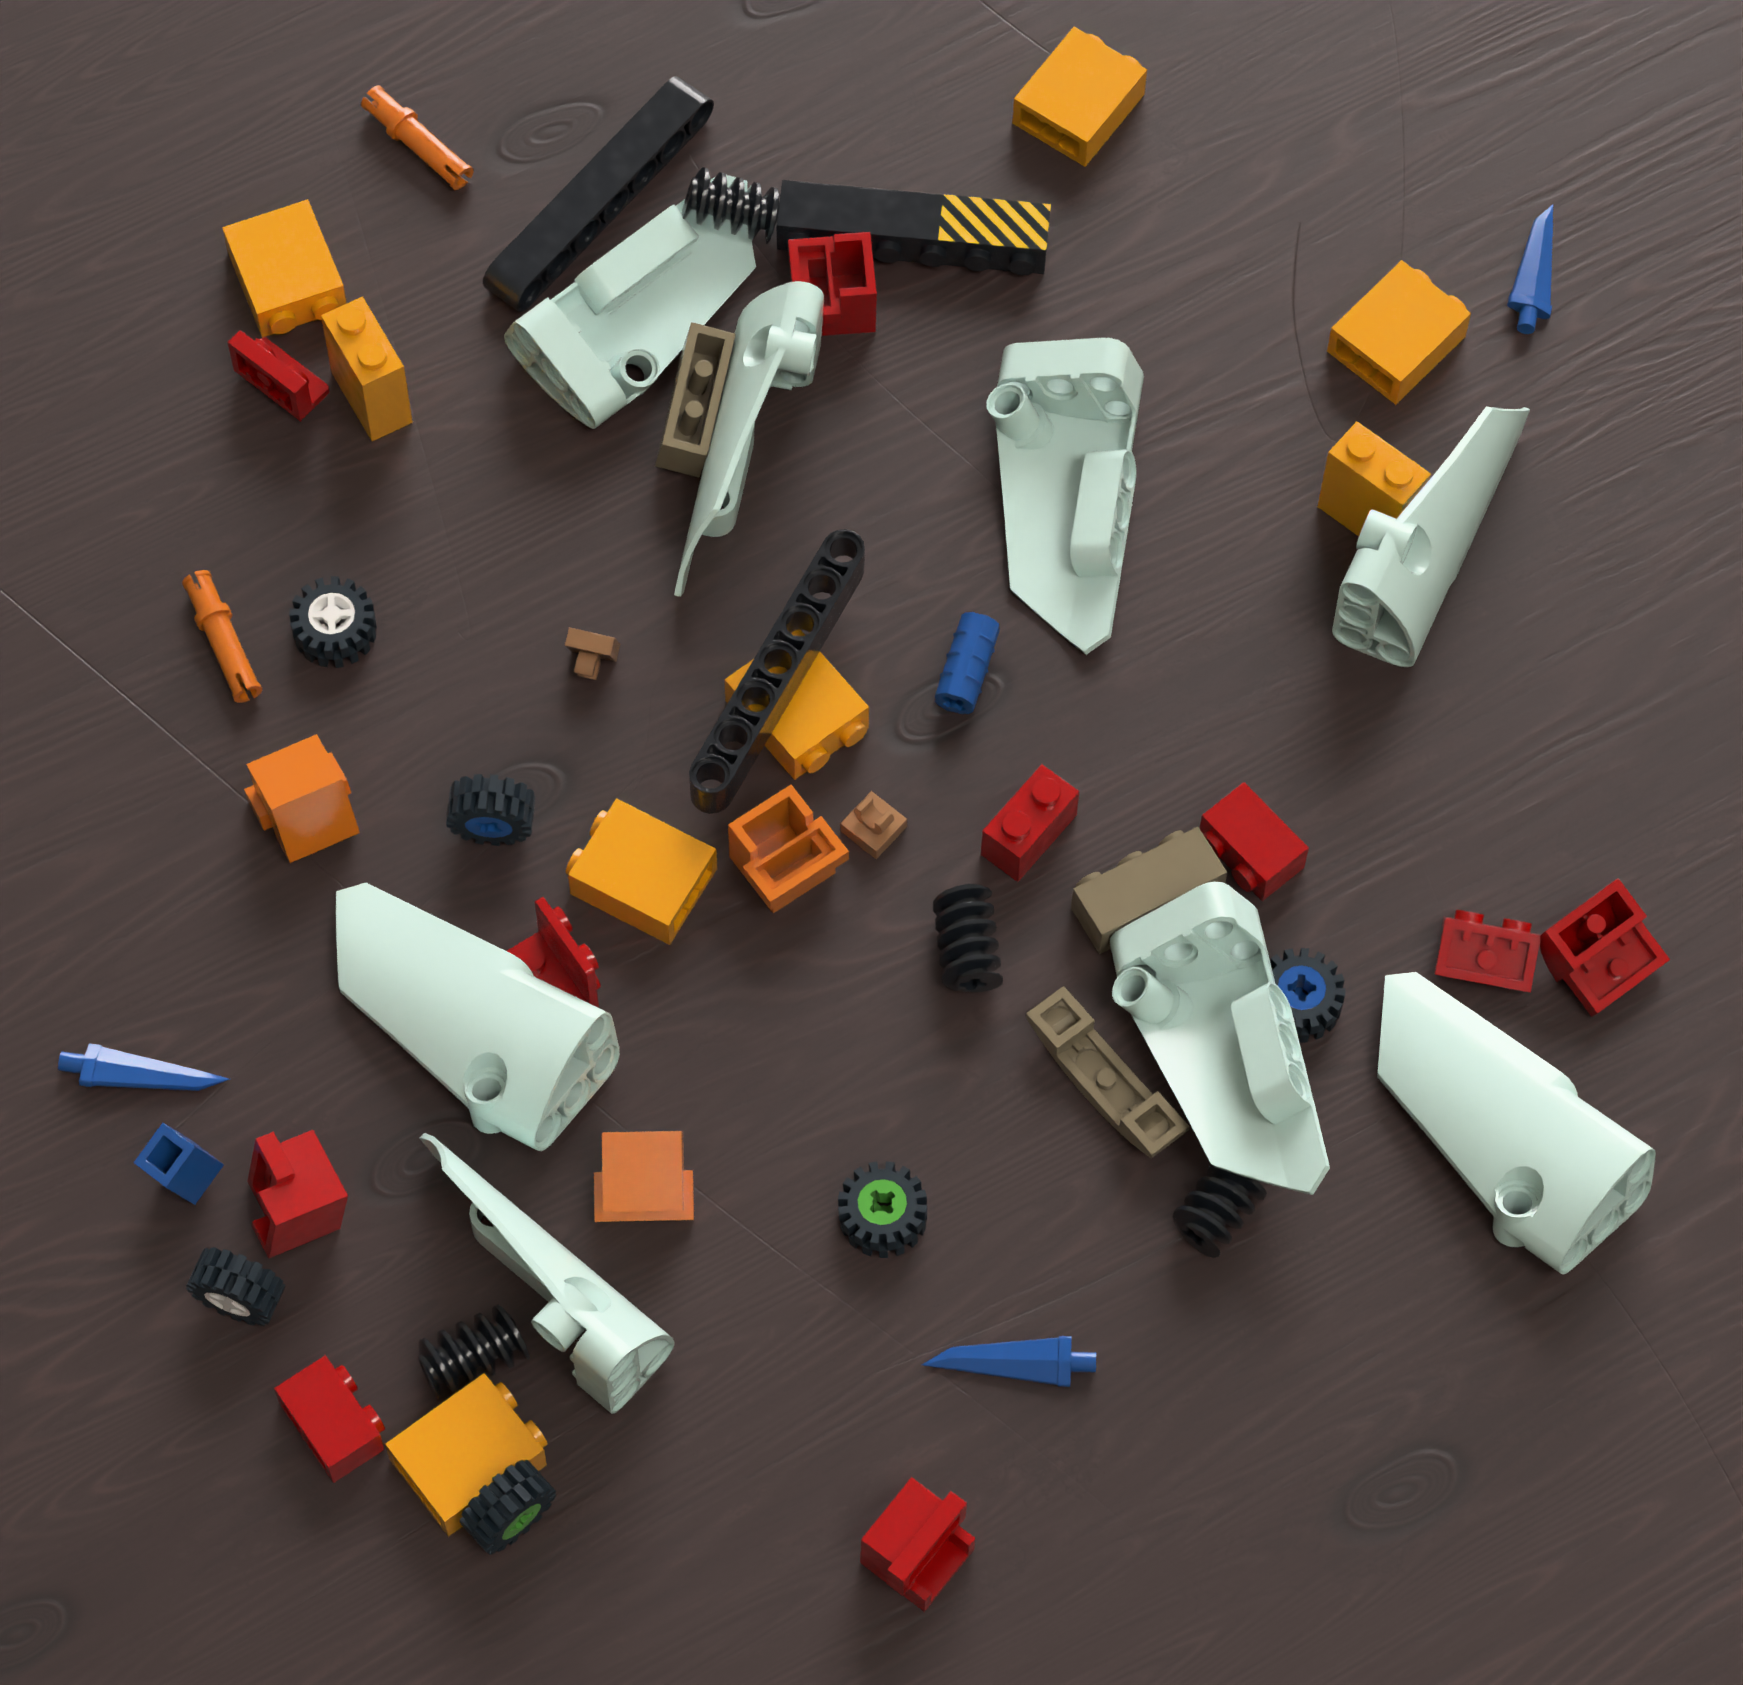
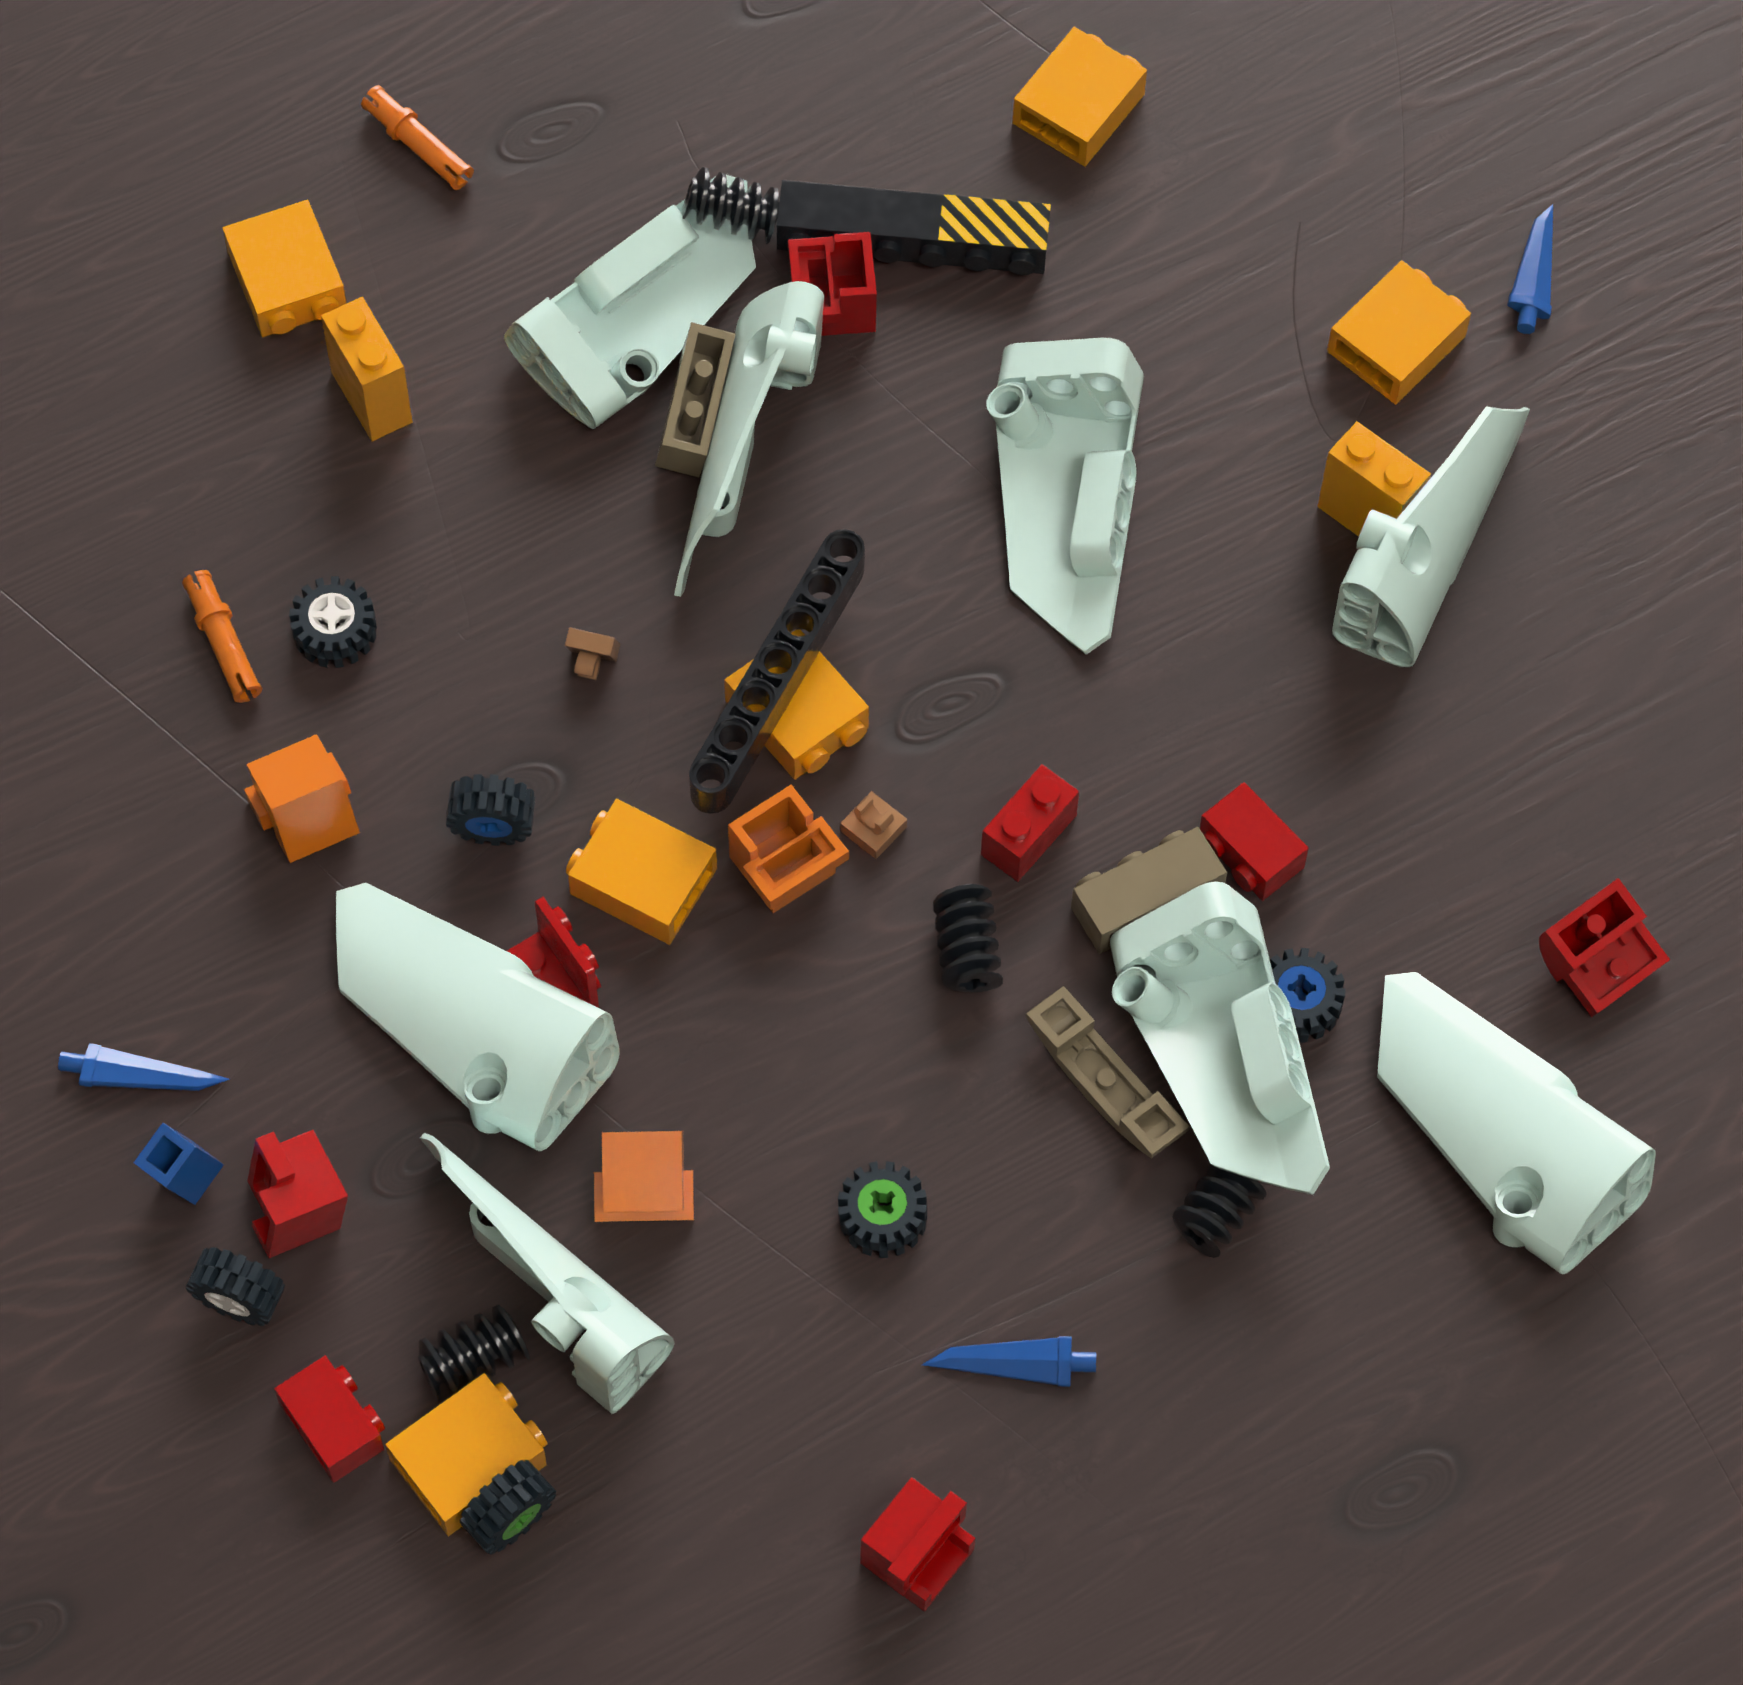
red bracket [228,330,330,421] -> none
black beam [482,76,714,312] -> none
blue axle [935,612,1000,714] -> none
red bracket [1434,909,1541,993] -> none

